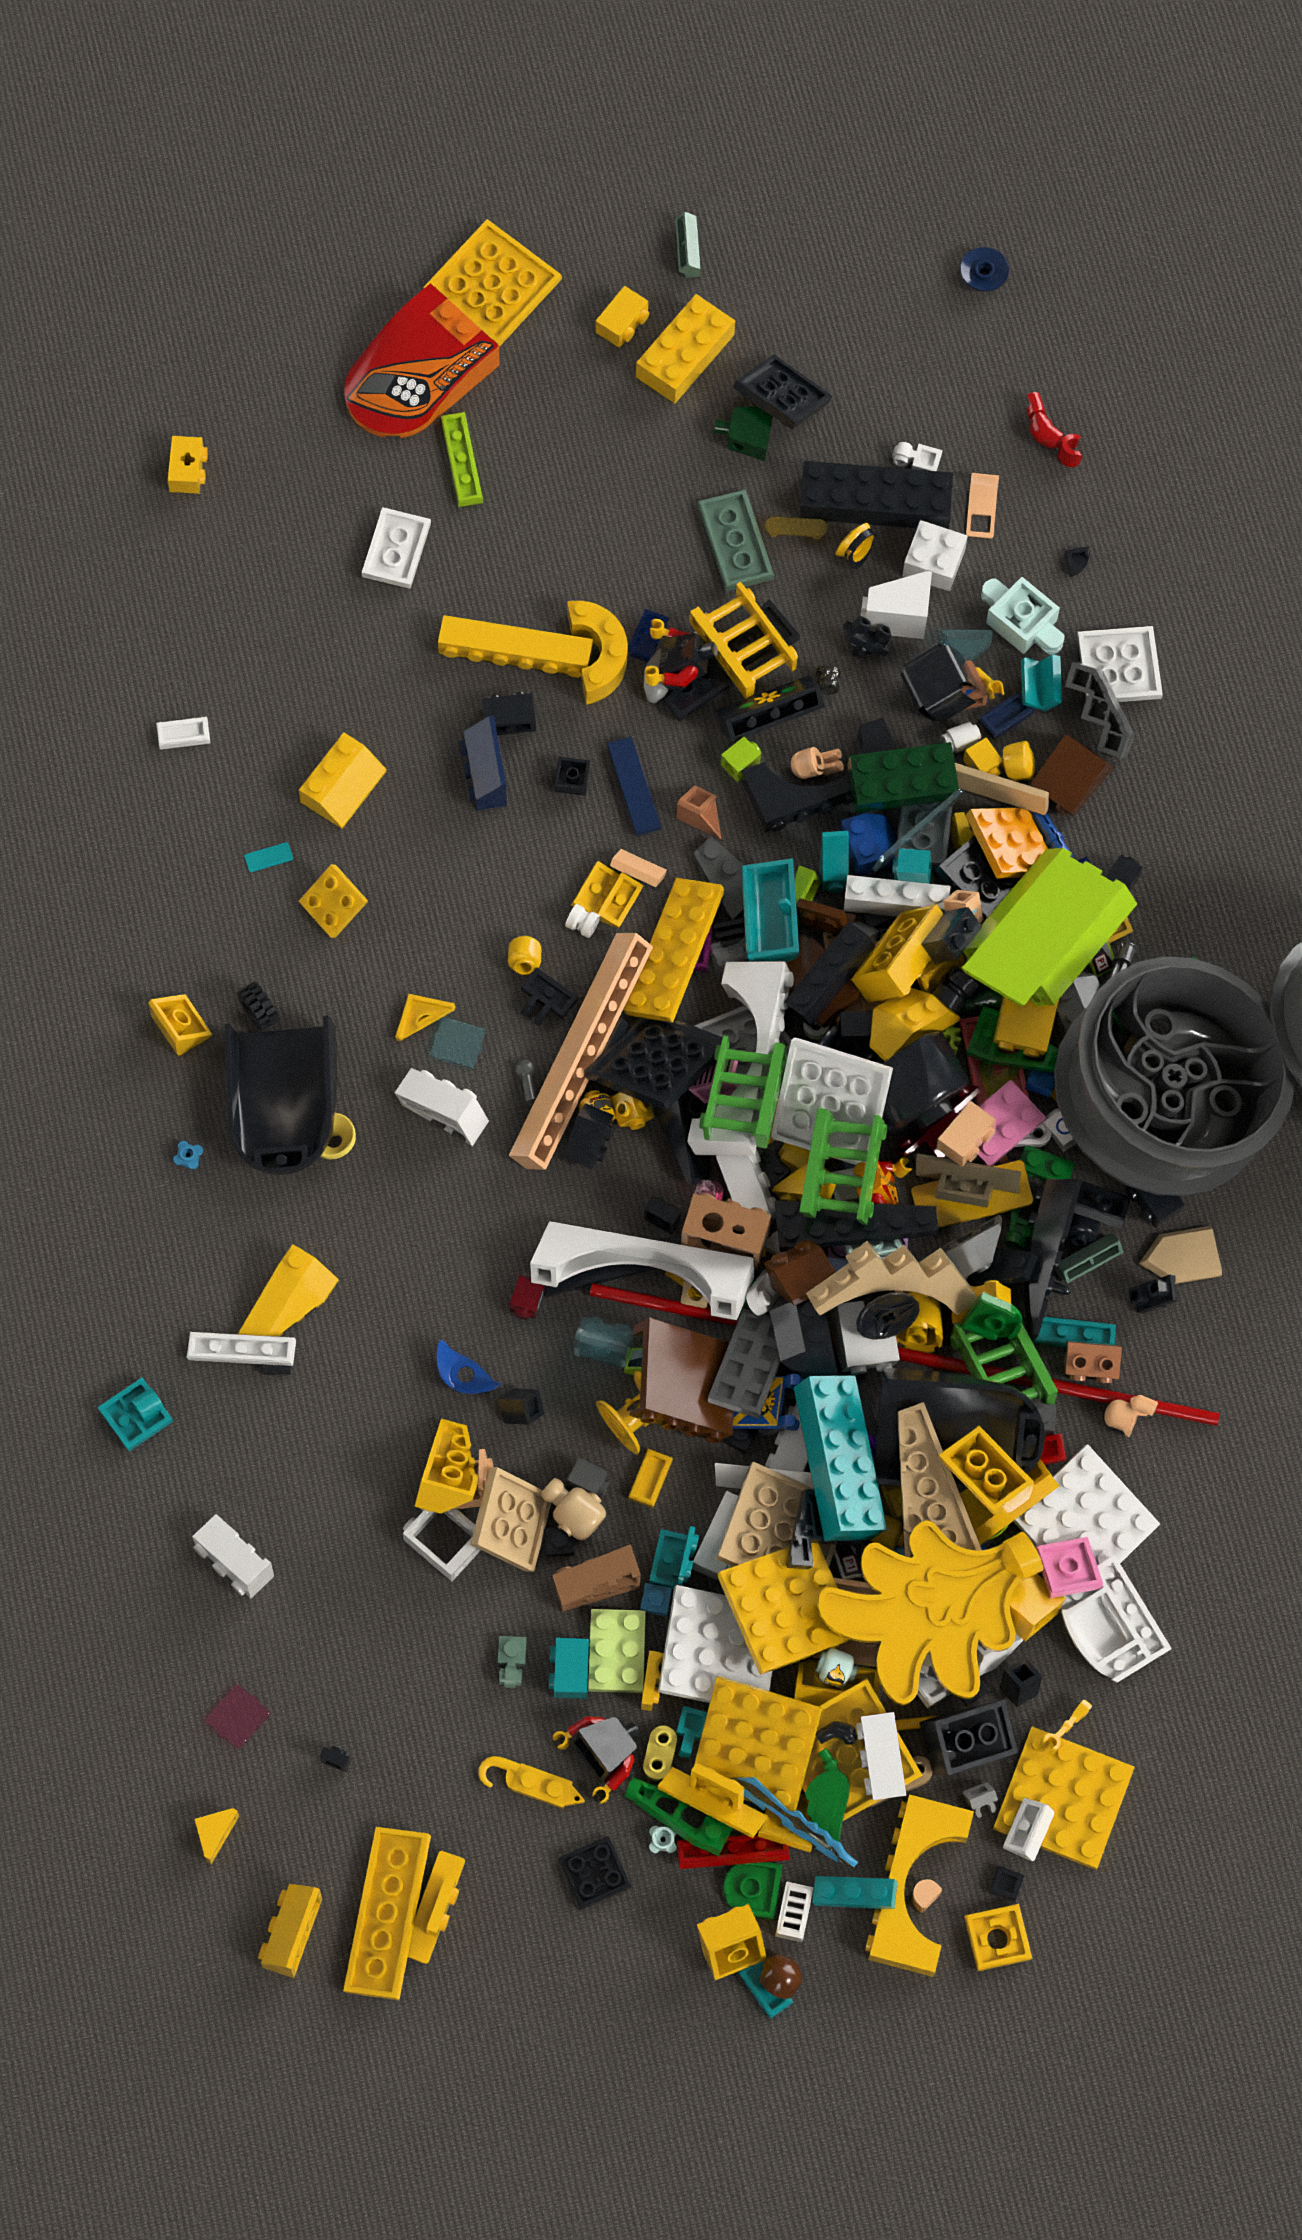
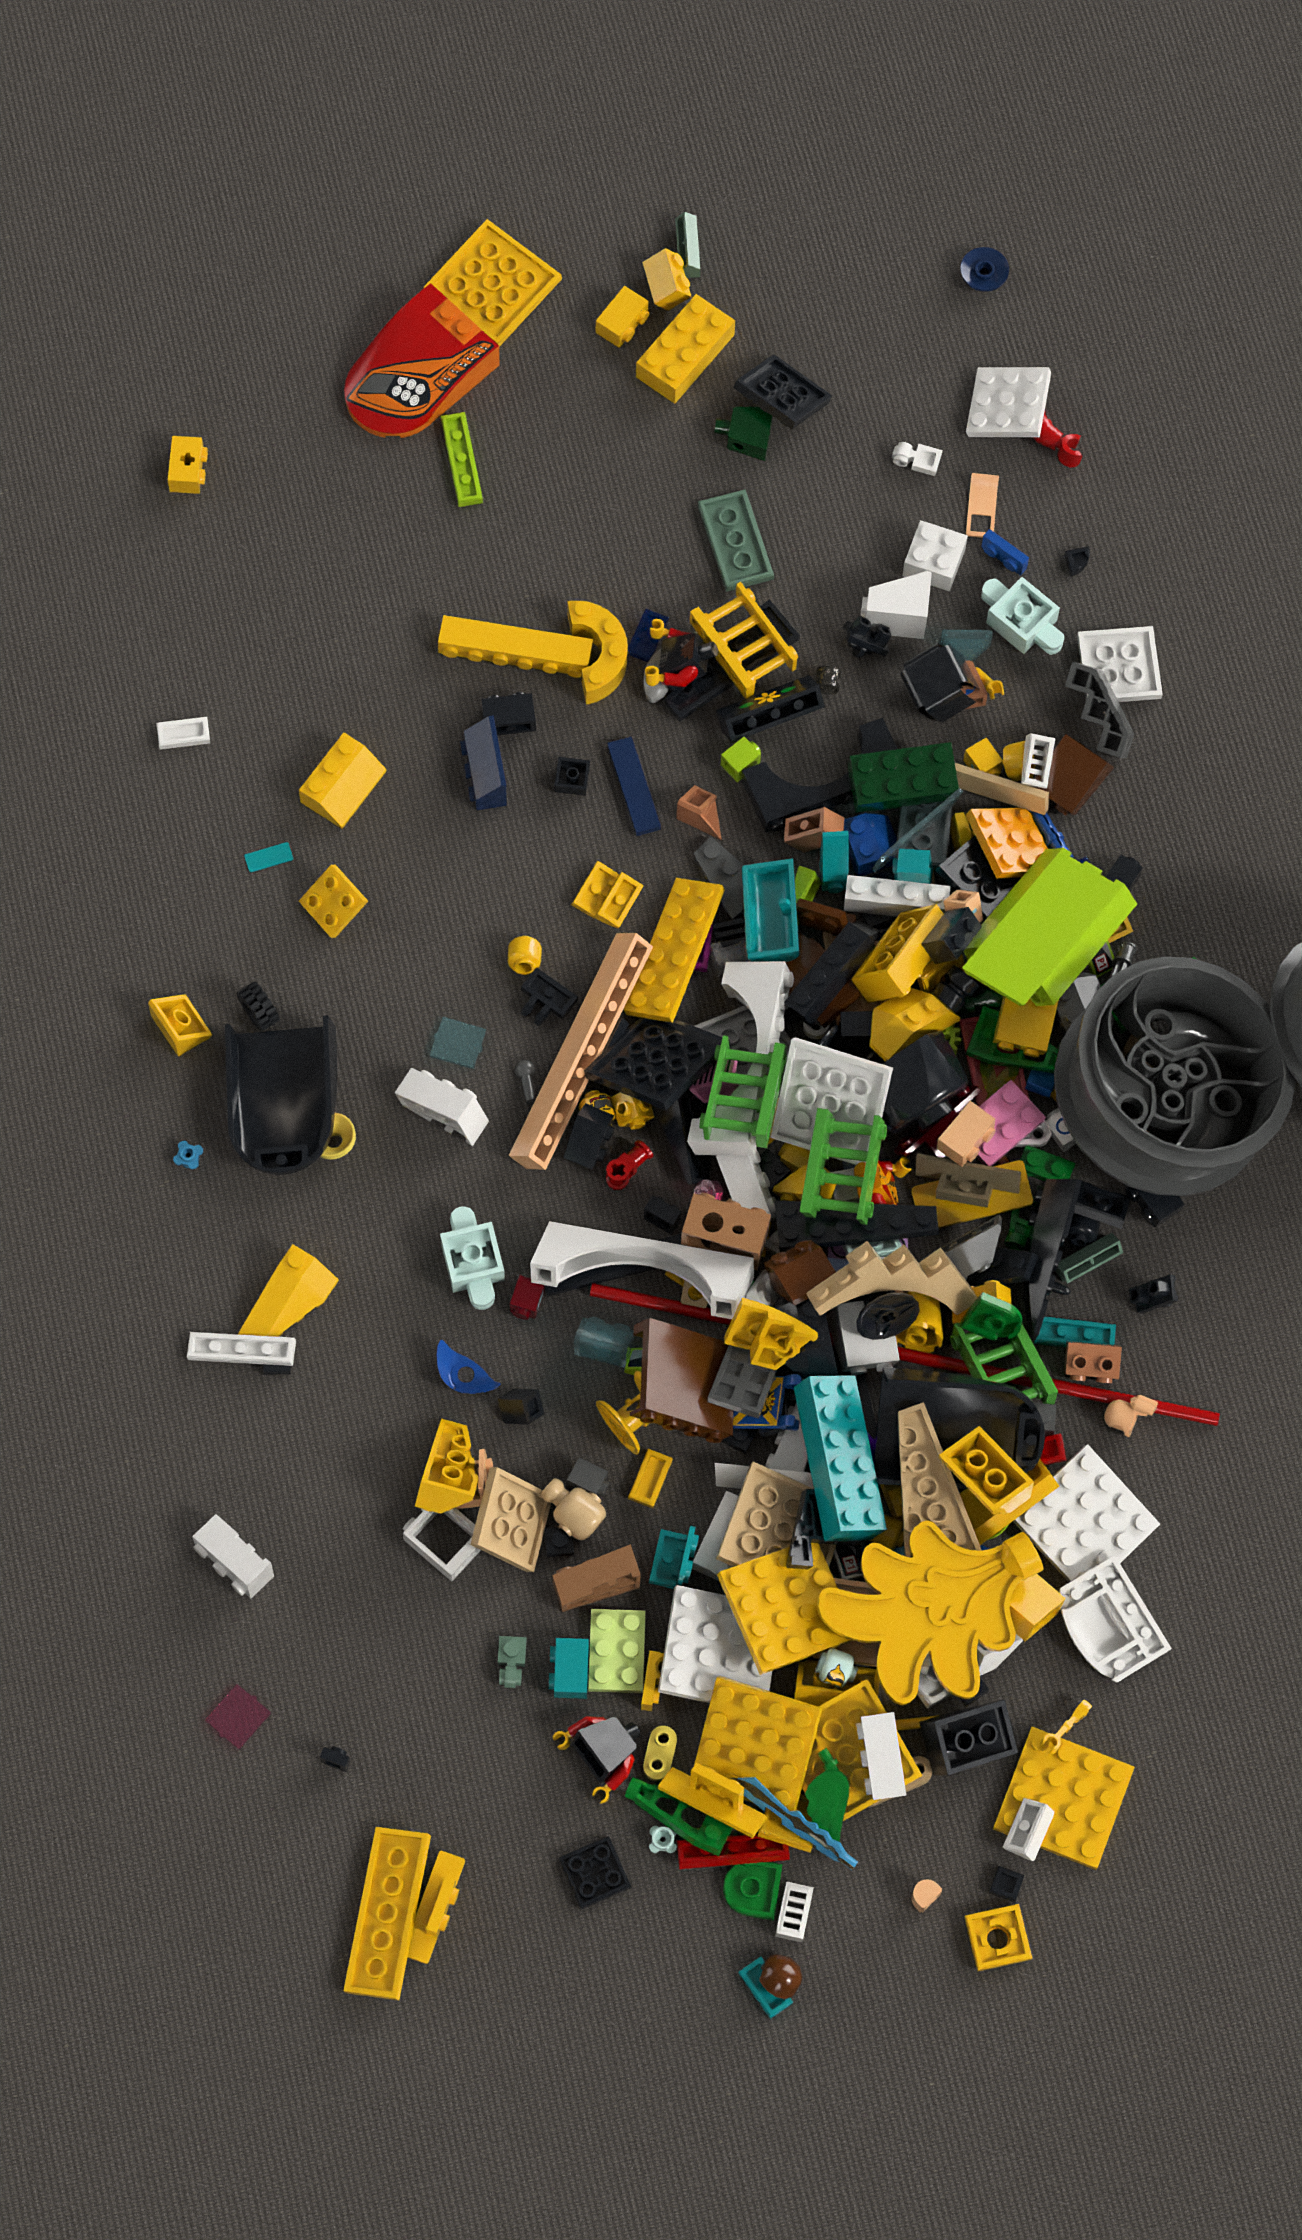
teal plate [98,1377,173,1452] -> none
yellow slope [195,1808,239,1864] -> none
yellow slope [258,1883,322,1978] -> none
white plate [362,507,431,589] -> none
yellow tile [395,994,455,1041] -> none
yellow plate [478,1756,585,1809] -> none
white wheel [565,904,600,938] -> none
light nougat tile [610,849,667,887] -> none
dark azure plate [640,1583,672,1617] -> none
teal plate [676,1706,708,1760] -> none
yellow brick [697,1904,767,1980] -> none
clear yellow piece [765,517,827,540] -> none
light nougat piece [790,747,844,779] -> none
black brick [799,461,953,529] -> none
teal plate [812,1876,897,1909] -> none
black arm [816,1721,858,1745] -> none
piece [835,523,876,569] -> none
yellow arch [865,1794,974,1977] -> none
white brick [941,722,981,754] -> none
light grey tile [962,1782,998,1818] -> none
dark blue tile [978,691,1034,740] -> none
black brick [1000,1657,1042,1707] -> none
teal panel [1021,654,1062,711] -> none
bright pink tile [1035,1537,1103,1598] -> none
tan tile [1139,1226,1222,1284] -> none
none -> light aqua brick [440,1207,505,1310]
none -> red connector [606,1140,654,1190]
none -> yellow brick [642,248,691,311]
none -> yellow slope [724,1298,818,1370]
none -> nougat brick [784,807,844,852]
none -> white plate [966,367,1051,437]
none -> blue plate [981,529,1029,575]
none -> white slope [1021,733,1055,789]

